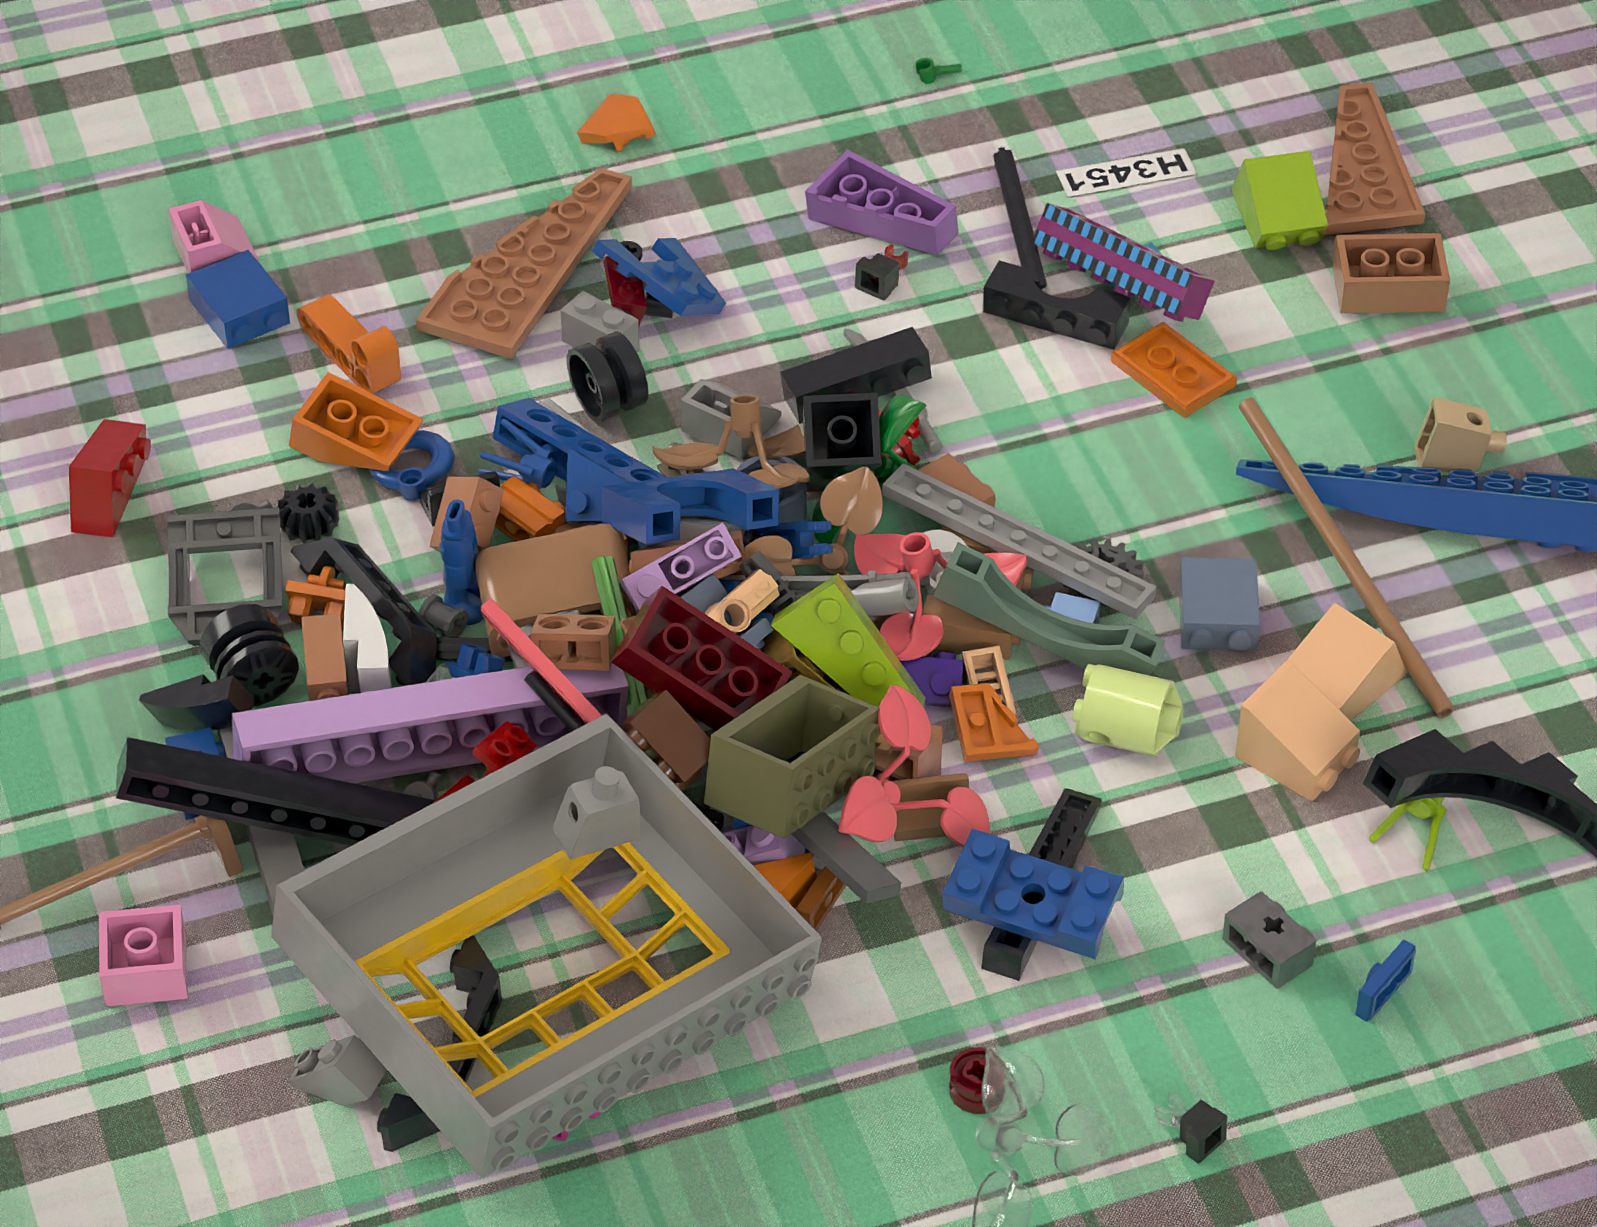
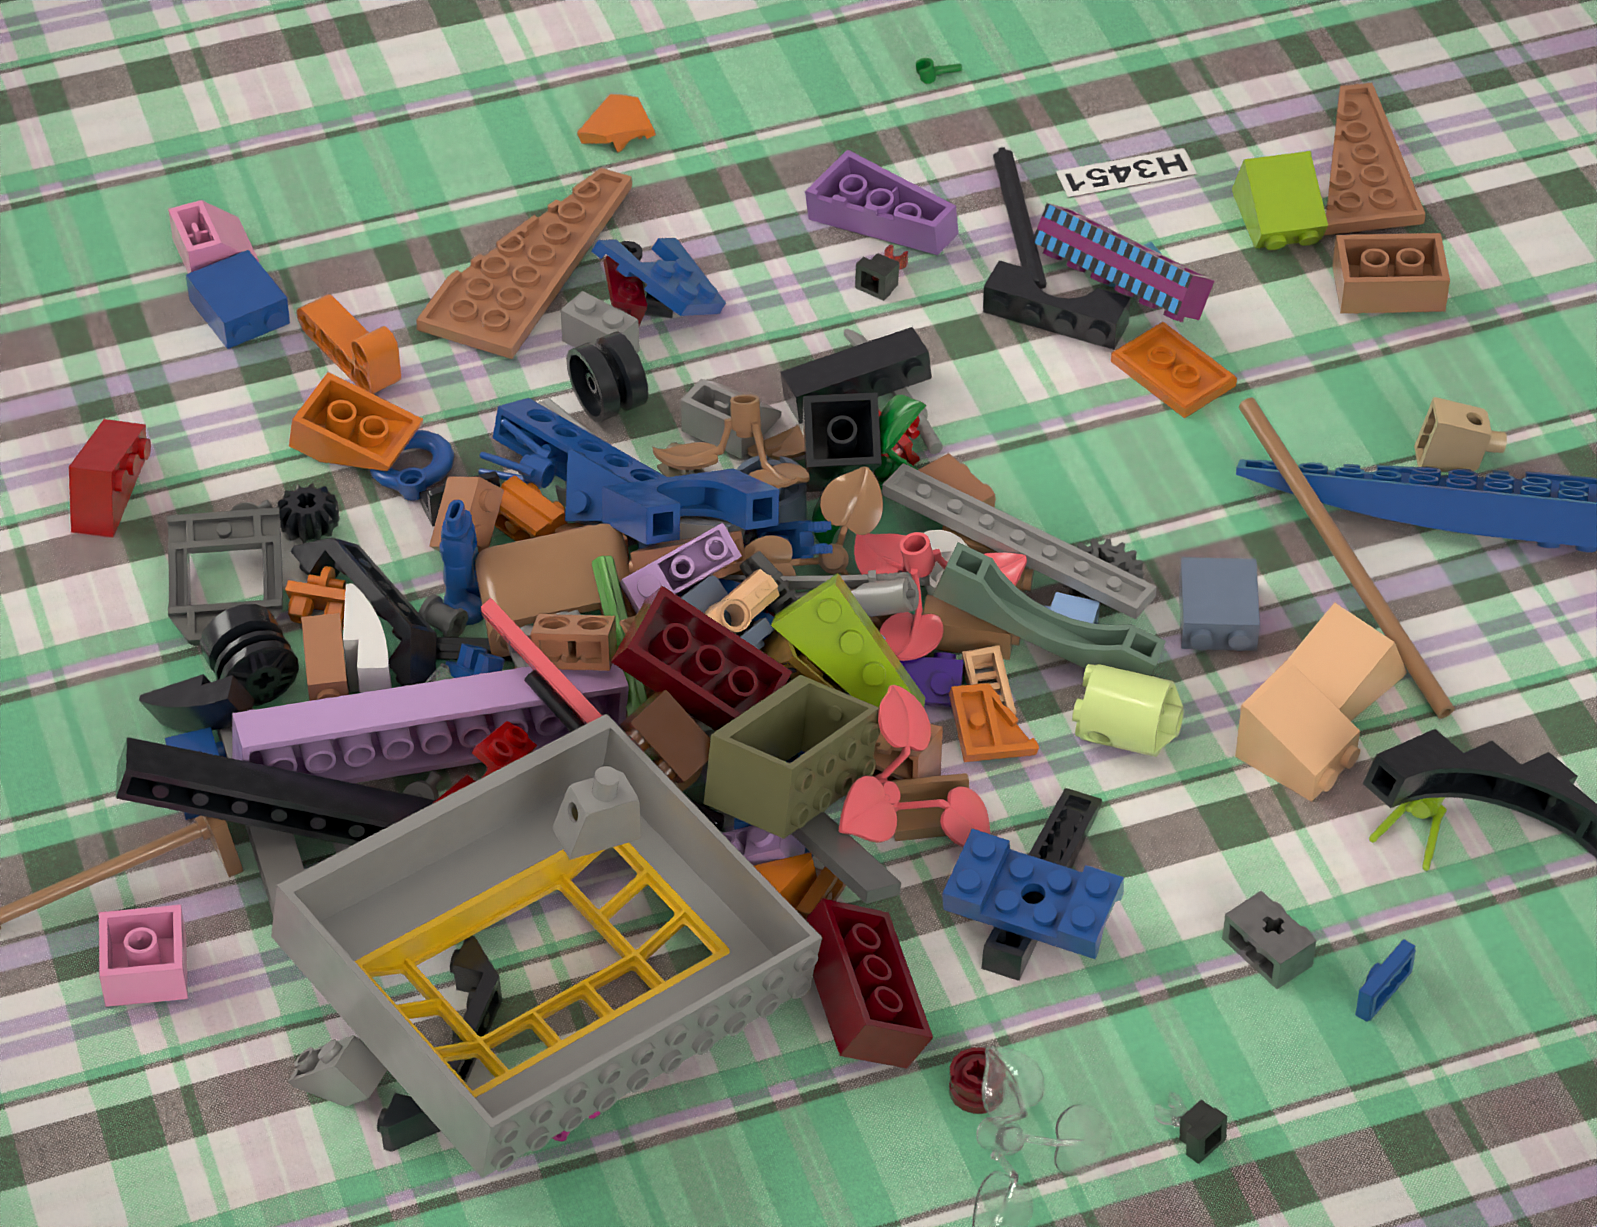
none -> dark red brick [805,898,933,1069]

